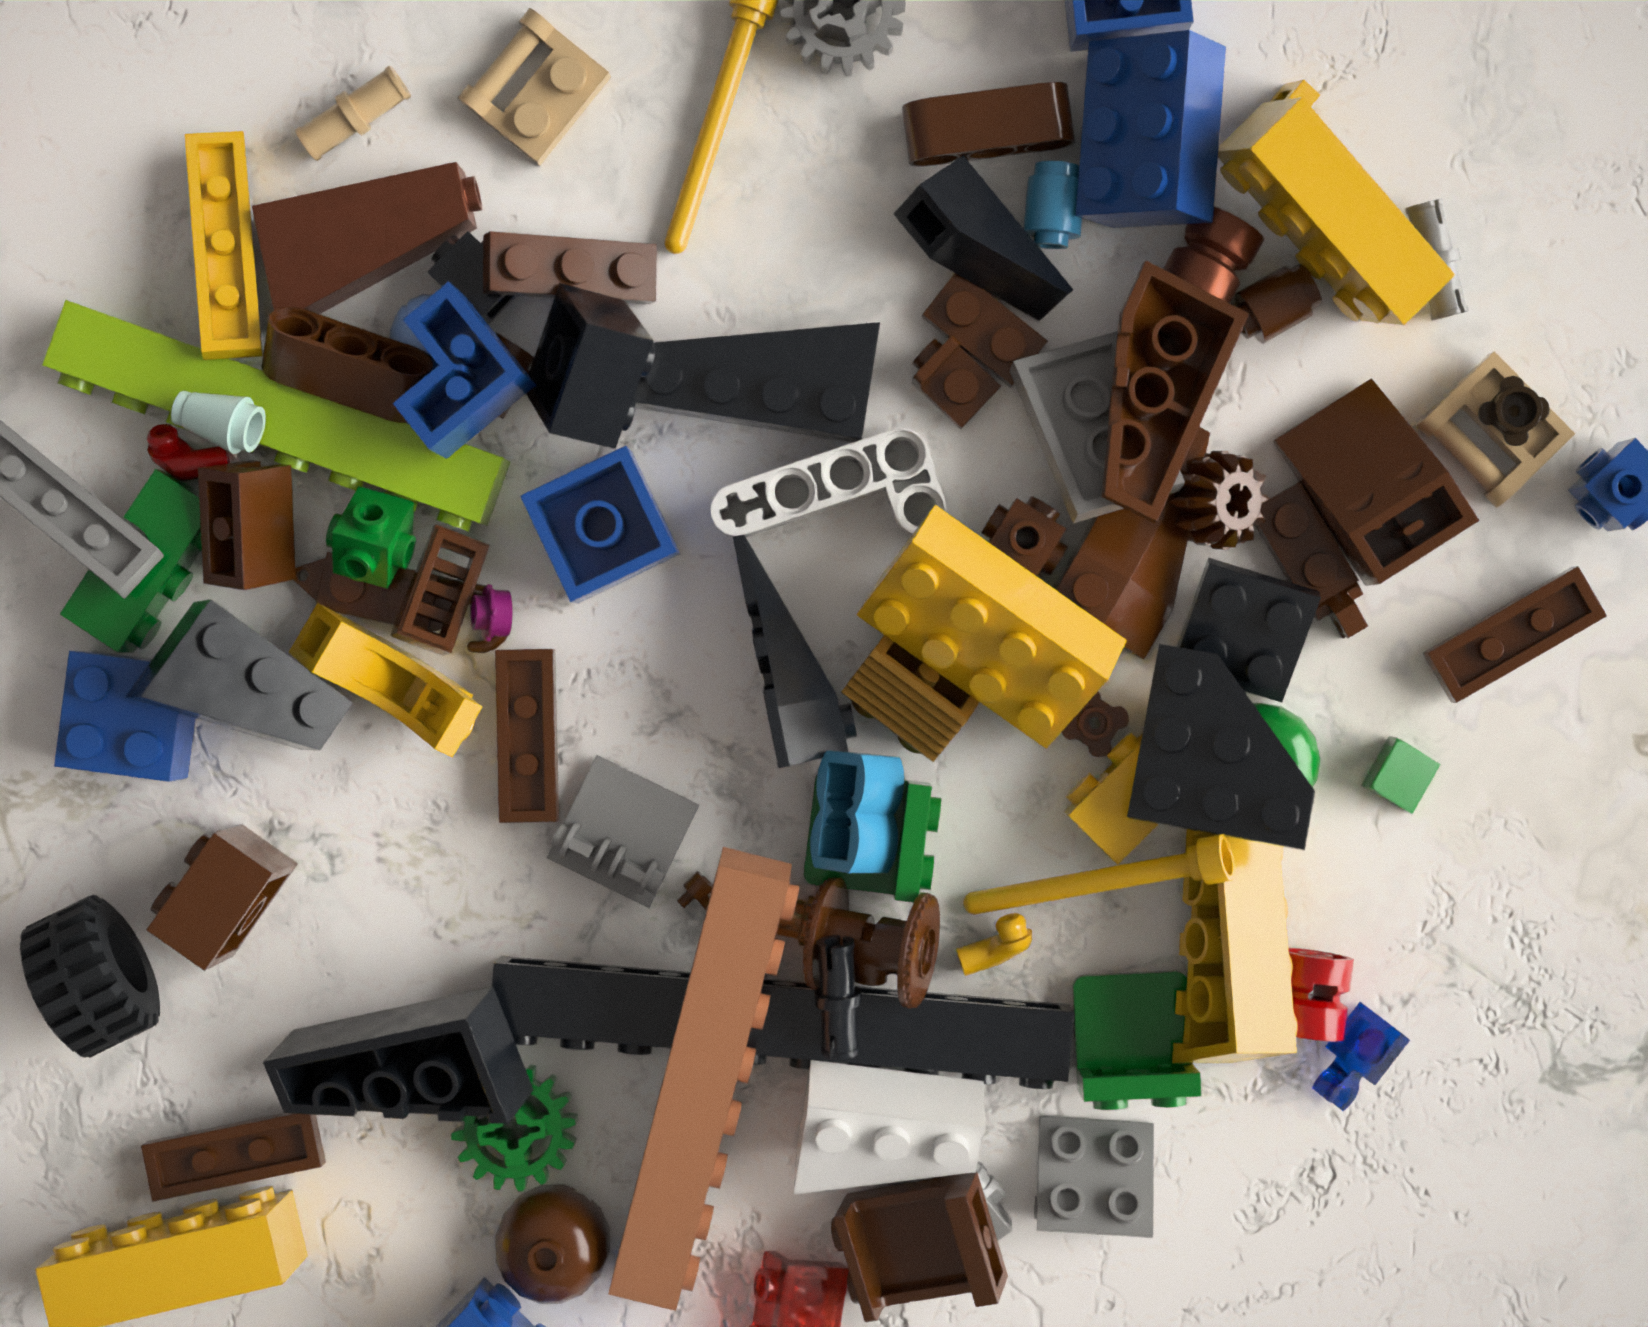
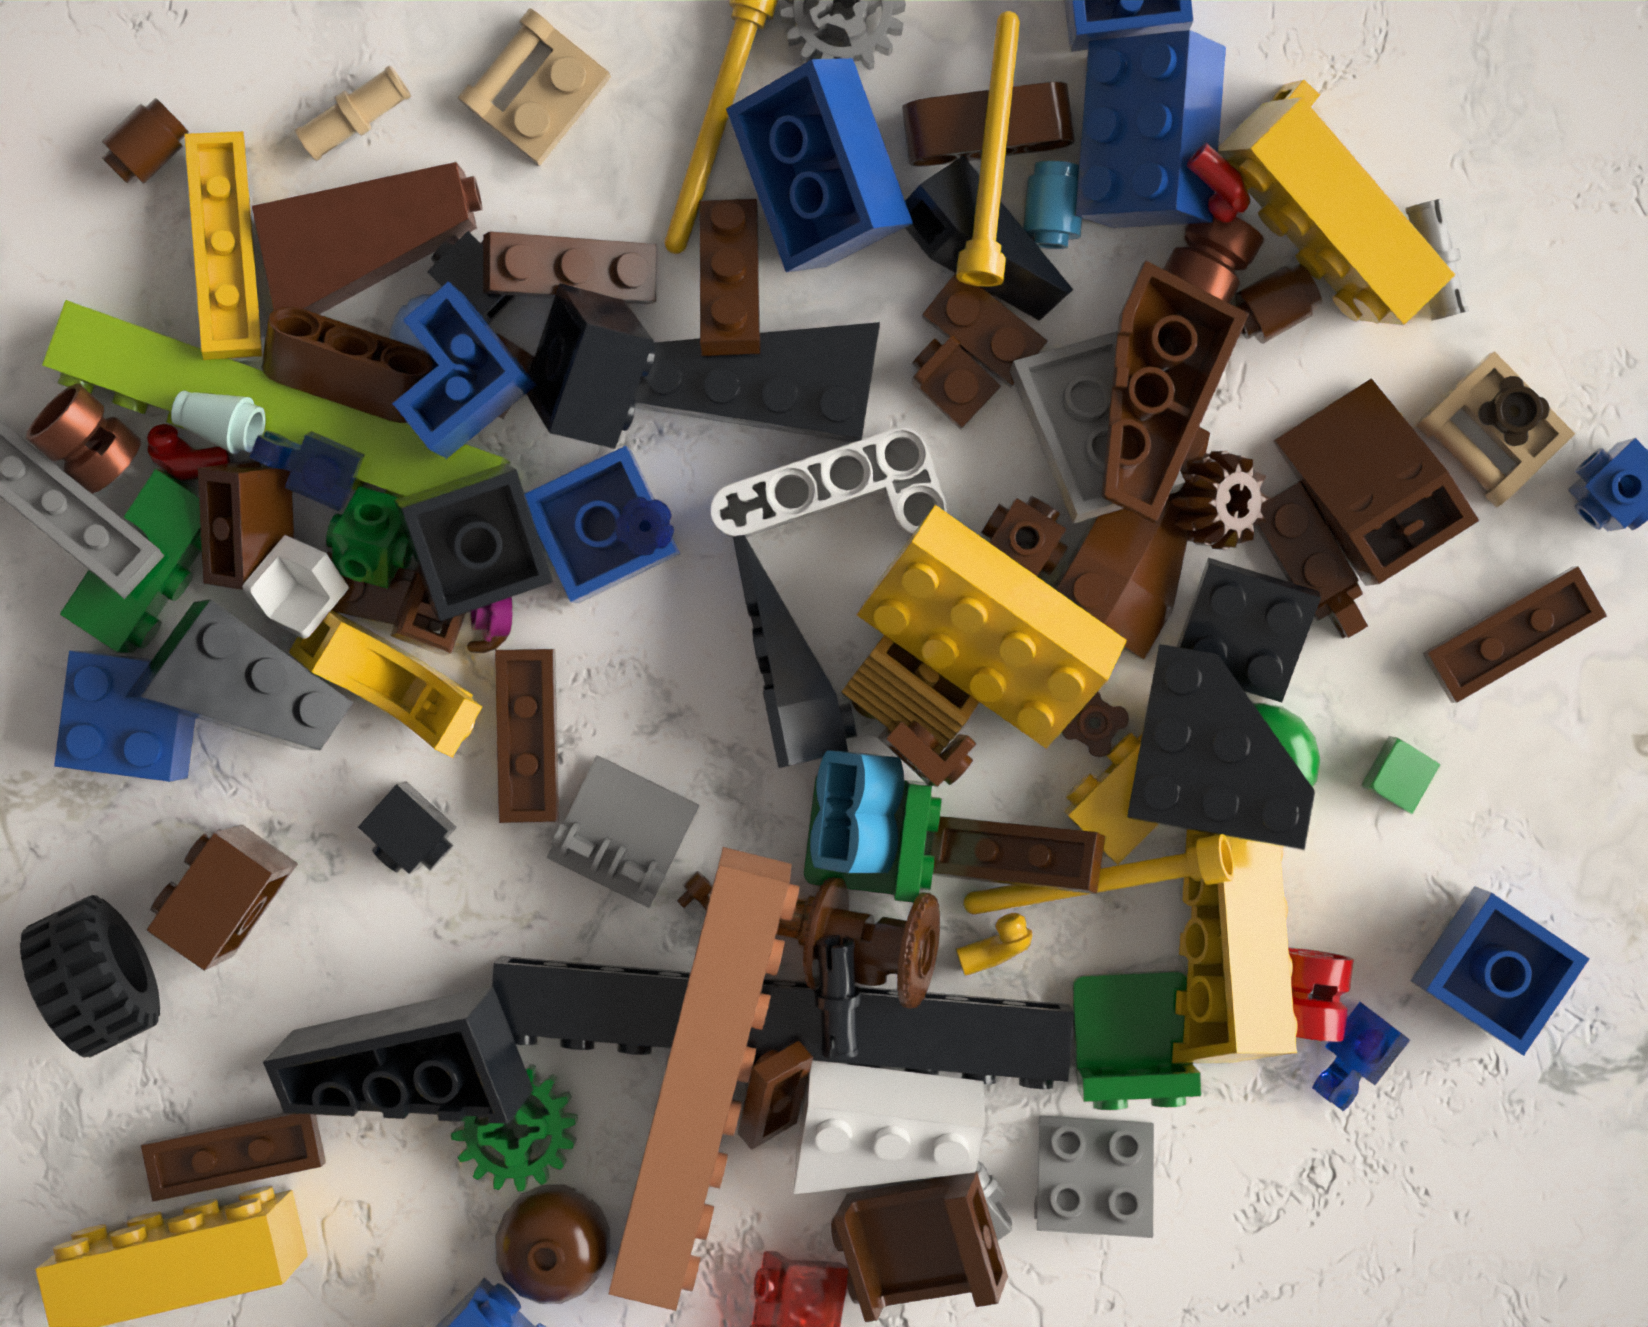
none -> copper wheel [26,384,141,494]
none -> reddish brown brick [101,98,189,184]
none -> white panel [243,535,349,639]
none -> clear blue plate [249,430,365,511]
none -> black brick [358,781,457,874]
none -> black brick [394,463,554,621]
none -> clear blue plate [616,497,674,556]
none -> reddish brown plate [700,199,760,356]
none -> blue brick [726,58,913,273]
none -> reddish brown plate [738,1041,813,1150]
none -> reddish brown bracket [877,720,977,787]
none -> reddish brown plate [930,816,1105,894]
none -> yellow piece [956,11,1020,287]
none -> red arm [1186,143,1251,223]
none -> blue brick [1410,886,1590,1056]

